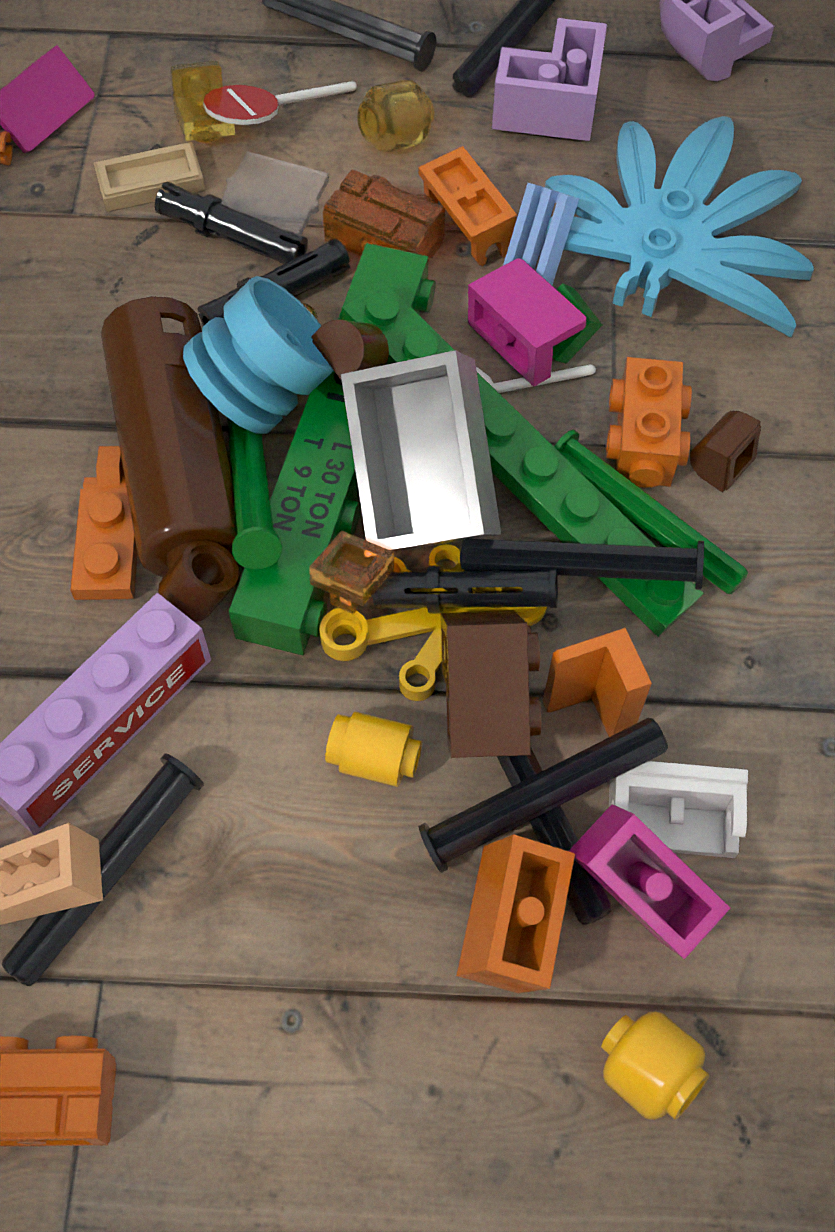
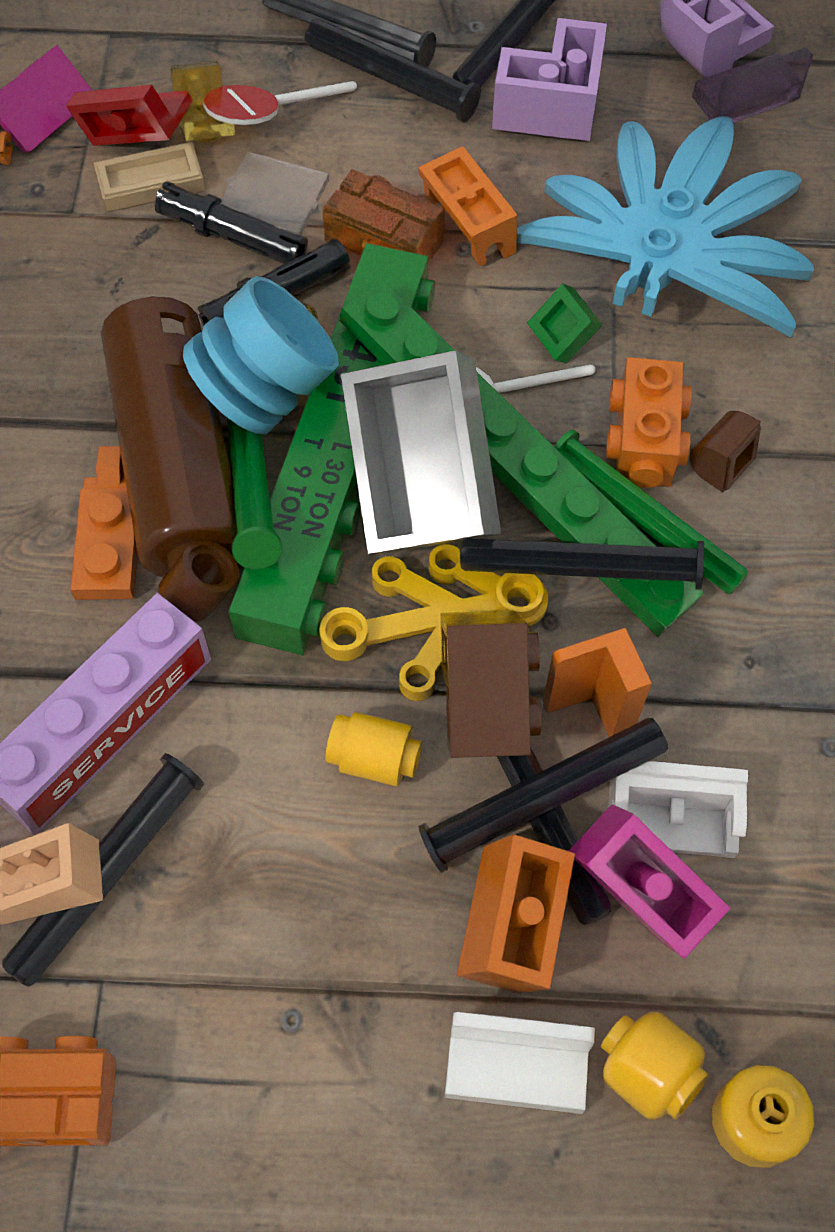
clear orange tile [309,531,394,614] -> none
reddish brown brick [311,320,389,381] -> none
clear yellow head [357,80,434,152] -> none
black pin [372,565,558,614] -> none
dark pink panel [468,258,586,387] -> none
light blue tile [503,183,579,285] -> none
none -> red panel [66,84,193,146]
none -> black axle [305,19,481,123]
none -> white panel [444,1012,595,1114]
none -> clear purple panel [692,48,813,123]
none -> yellow head [712,1065,814,1168]

